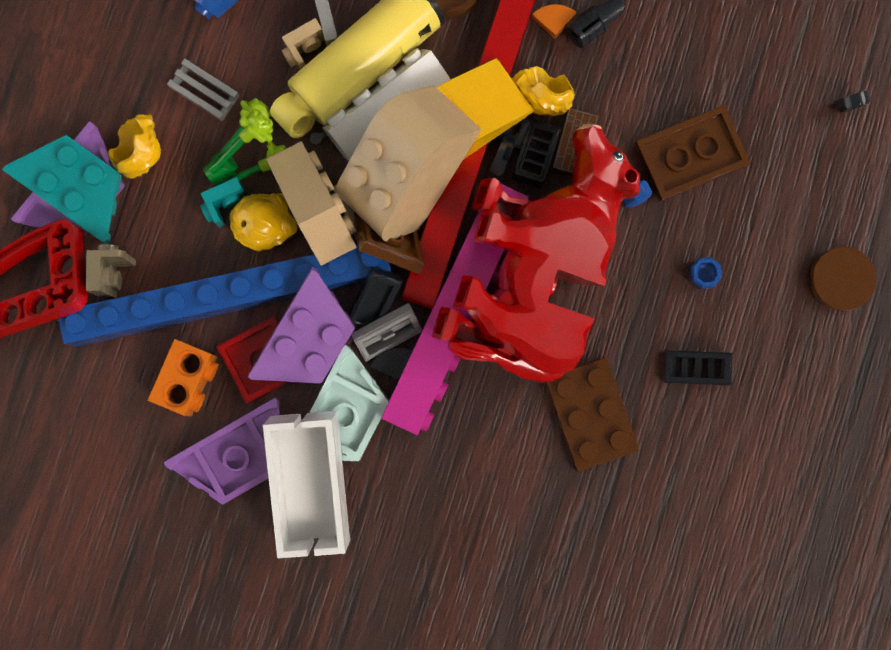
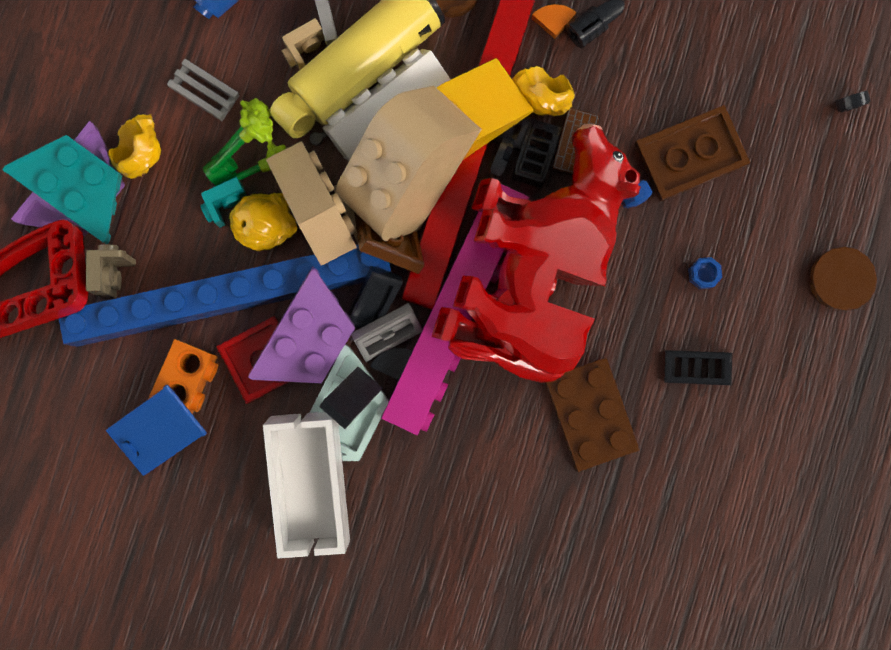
medium lavender wing [163,398,280,505] -> none
none -> blue container [105,384,207,476]
none -> black tile [319,367,383,429]

